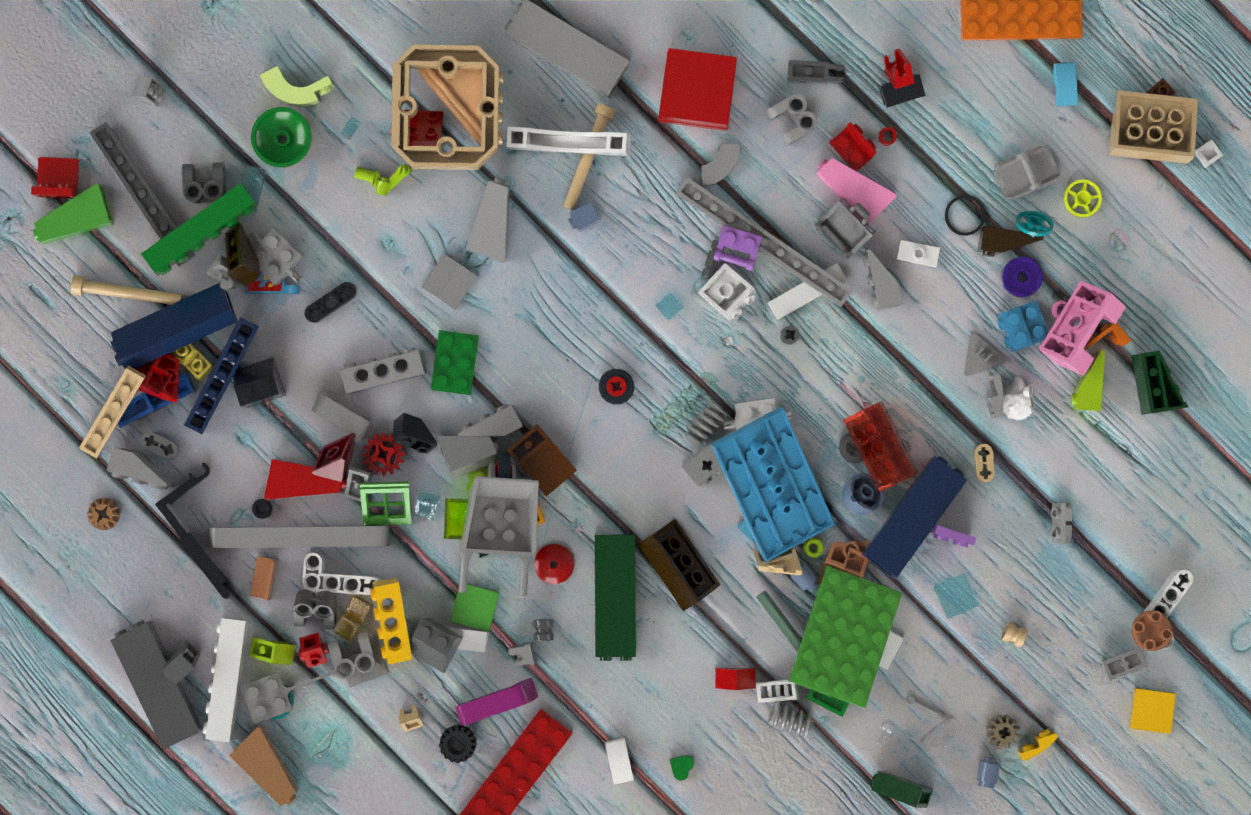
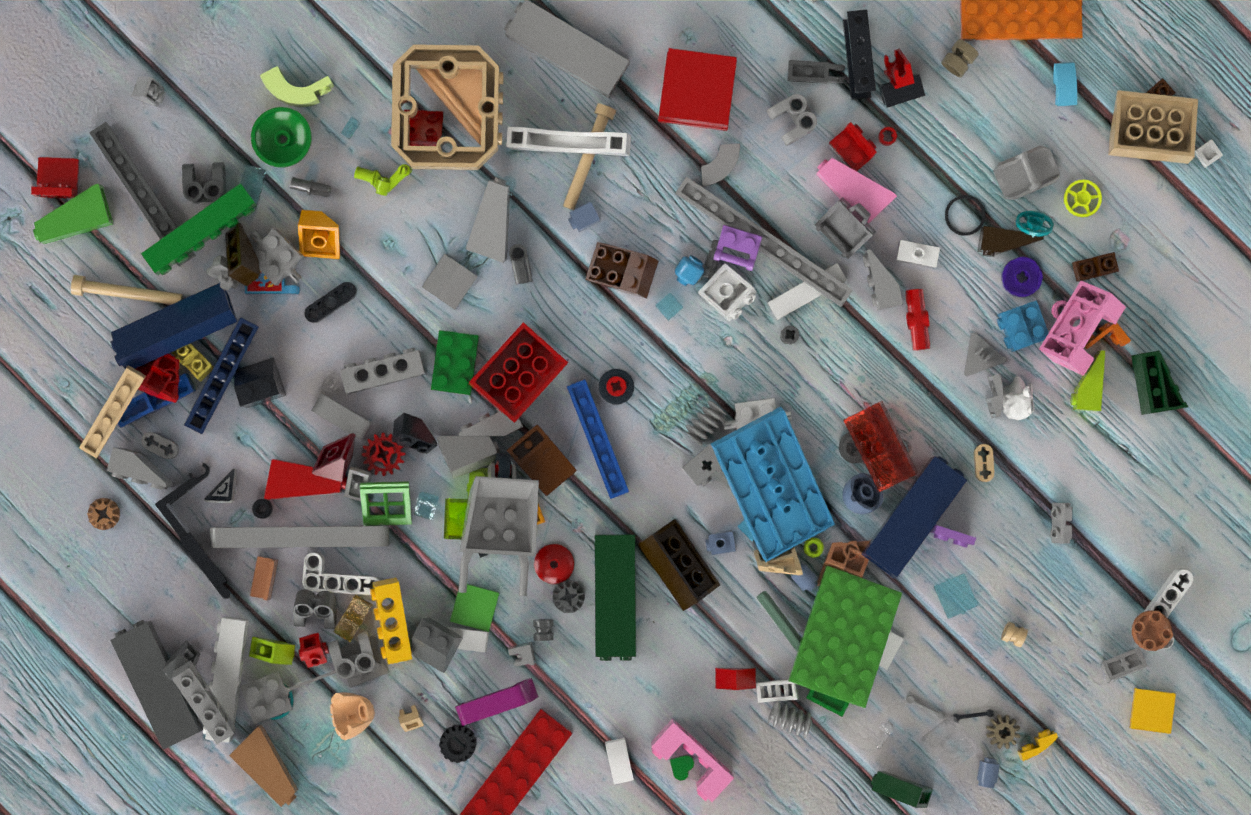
none -> light grey brick [172,660,235,744]
none -> piece [204,468,237,503]
none -> flat silver axle [290,177,331,197]
none -> light orange slope [298,210,340,259]
none -> light nougat hair [330,692,375,740]
none -> red slope [469,322,569,423]
none -> dark grey piece [509,244,533,285]
none -> dark grey gear [553,581,585,613]
none -> blue plate [566,379,629,499]
none -> reddish brown slope [585,242,659,299]
none -> bright pink plate [651,718,734,802]
none -> dark azure head [675,255,704,286]
none -> sand blue brick [705,531,736,555]
none -> black fence [842,9,876,100]
none -> red piece [905,289,930,351]
none -> dark tan wheel [941,39,979,78]
none -> black hinge [952,709,994,722]
none -> reddish brown slope [1072,252,1119,282]

